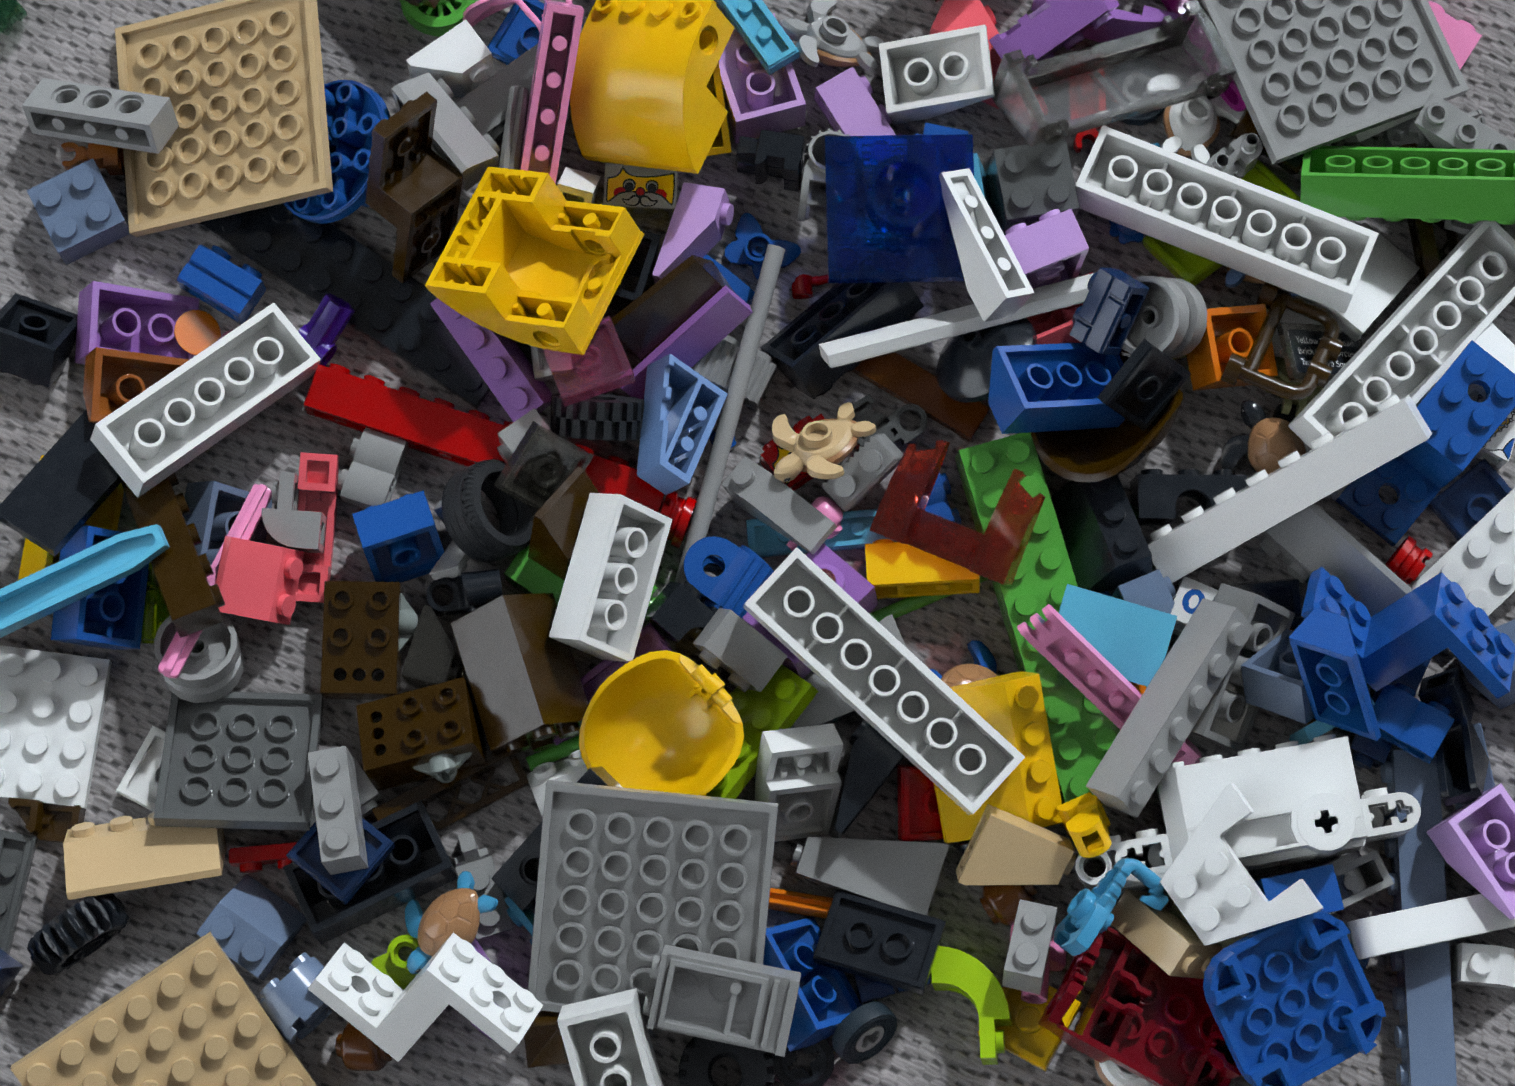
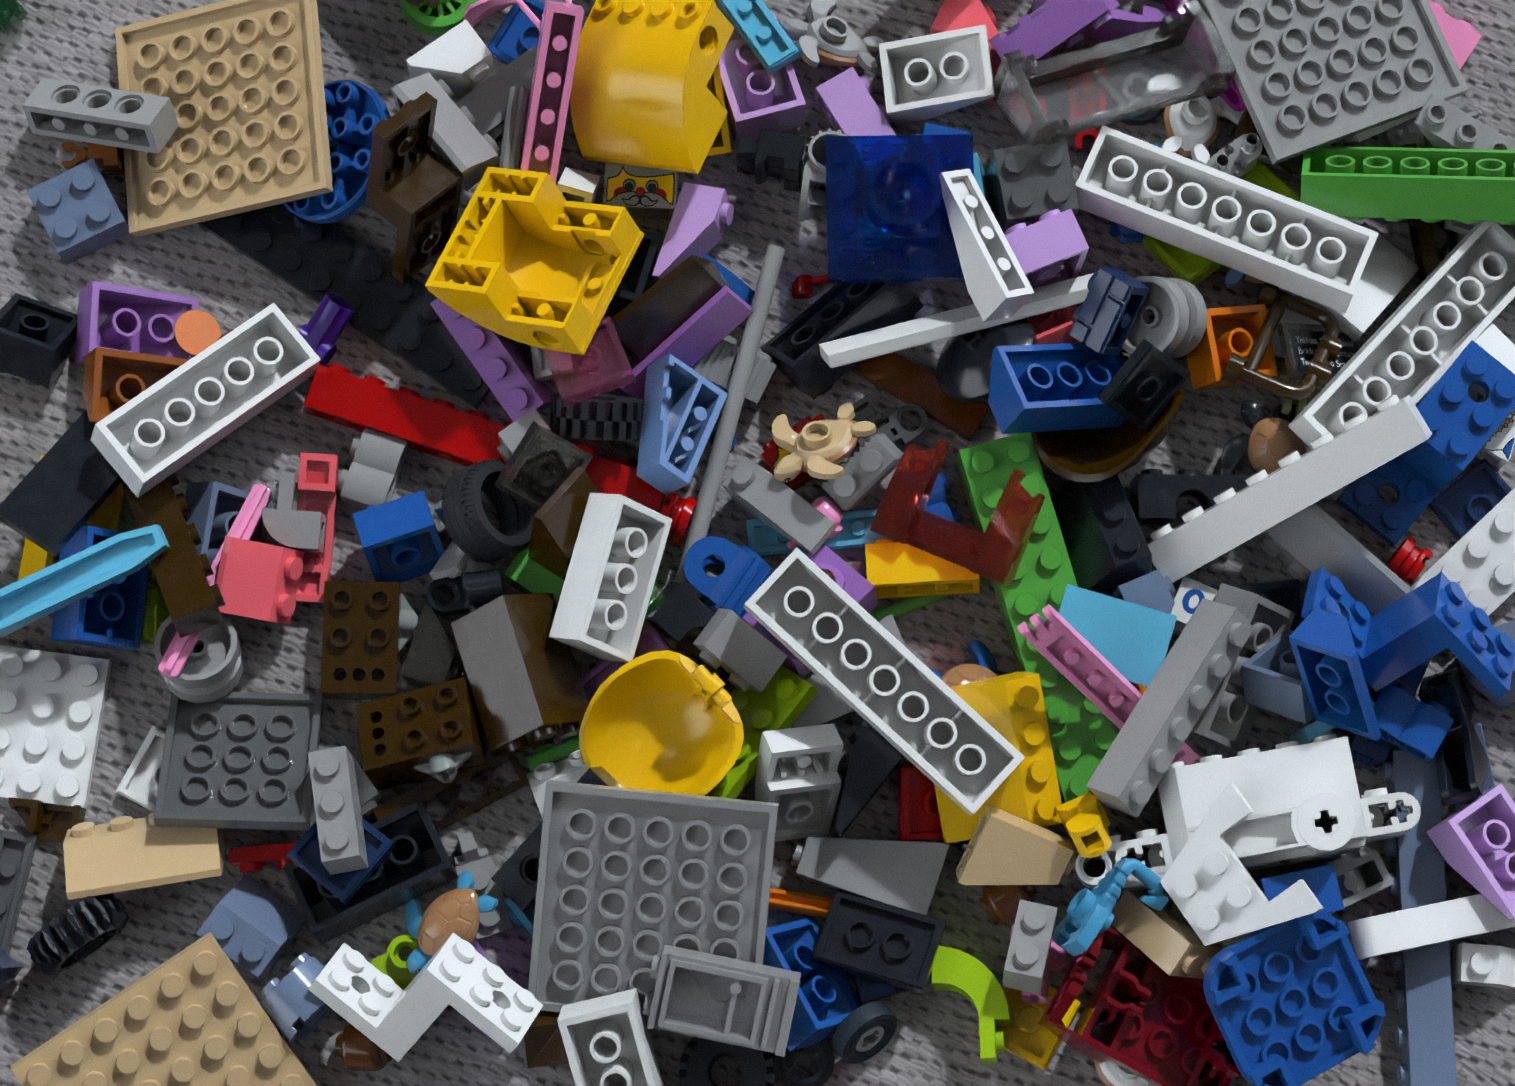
blue brick [177,244,266,324] -> none
blue animal [725,213,801,280] -> none

